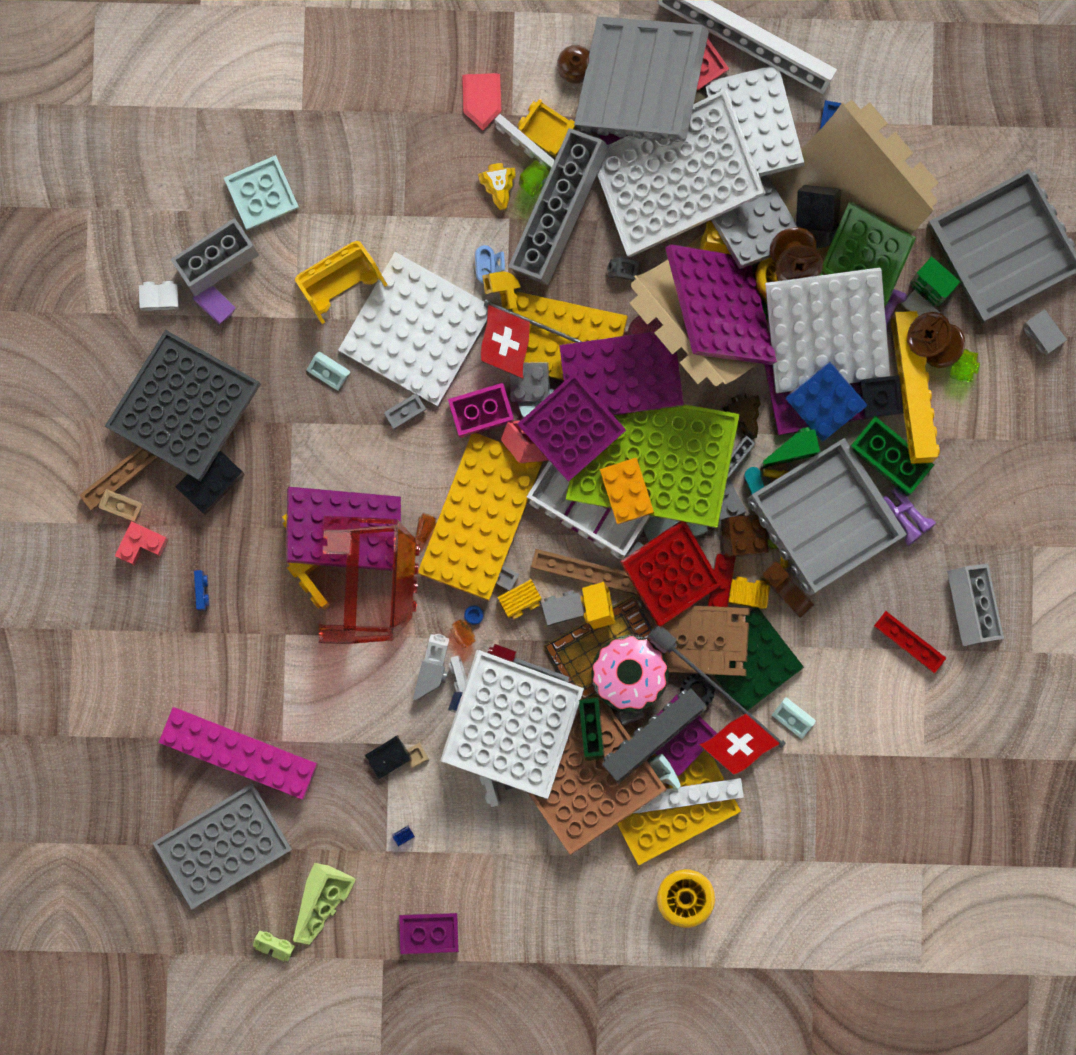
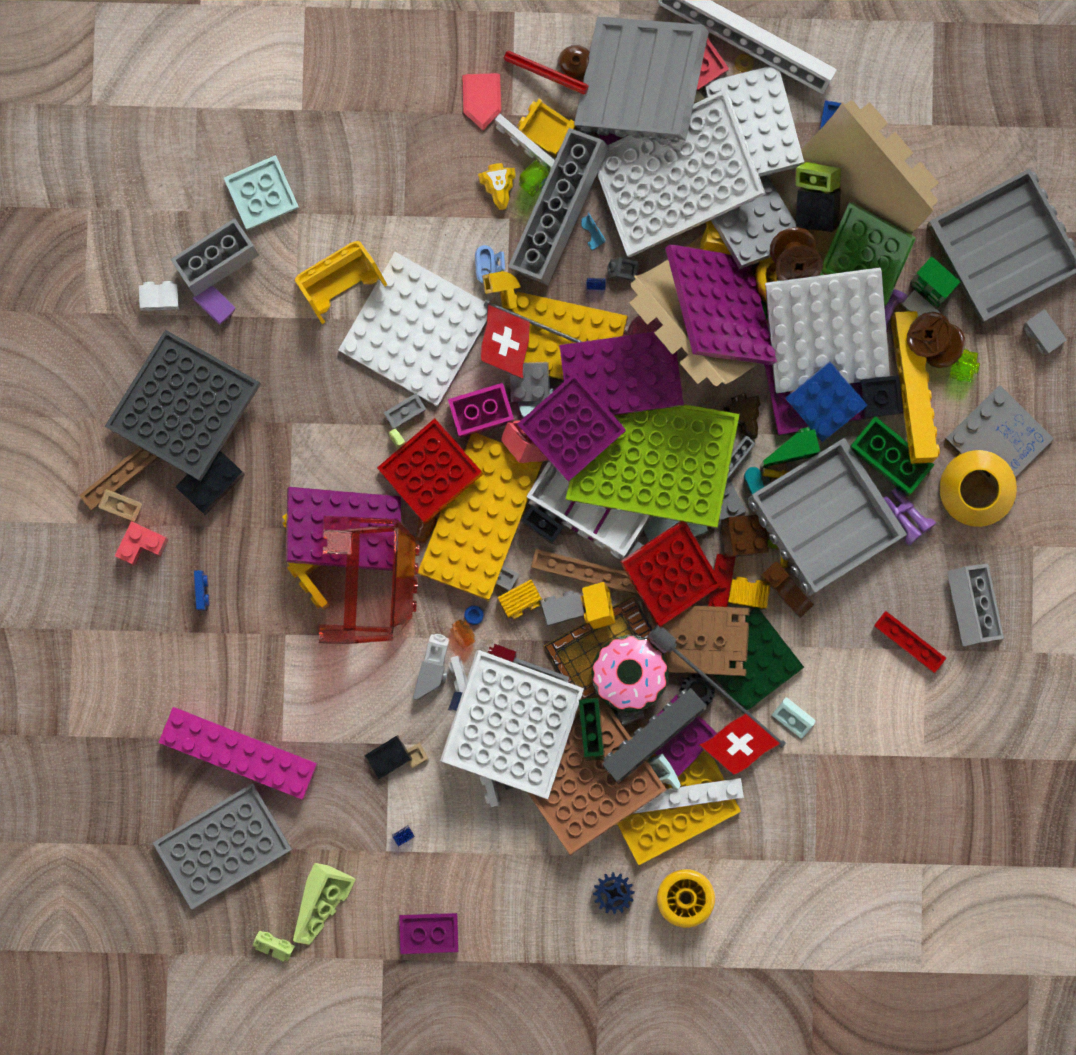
light aqua slope [306,352,350,391] -> none
light orange plate [600,457,654,525] -> none
dark grey slope [806,228,838,248] -> none
none -> red plate [377,418,483,524]
none -> yellowish green tile [389,428,405,449]
none -> red axle [504,51,589,95]
none -> black brick [521,505,564,544]
none -> medium azure piece [582,213,606,250]
none -> clear blue piece [587,278,606,290]
none -> dark blue gear [593,872,635,914]
none -> clear yellow plate [735,54,754,73]
none -> lime brick [796,162,841,193]
none -> yellow cone [940,450,1017,527]
none -> light grey plate [945,385,1054,490]

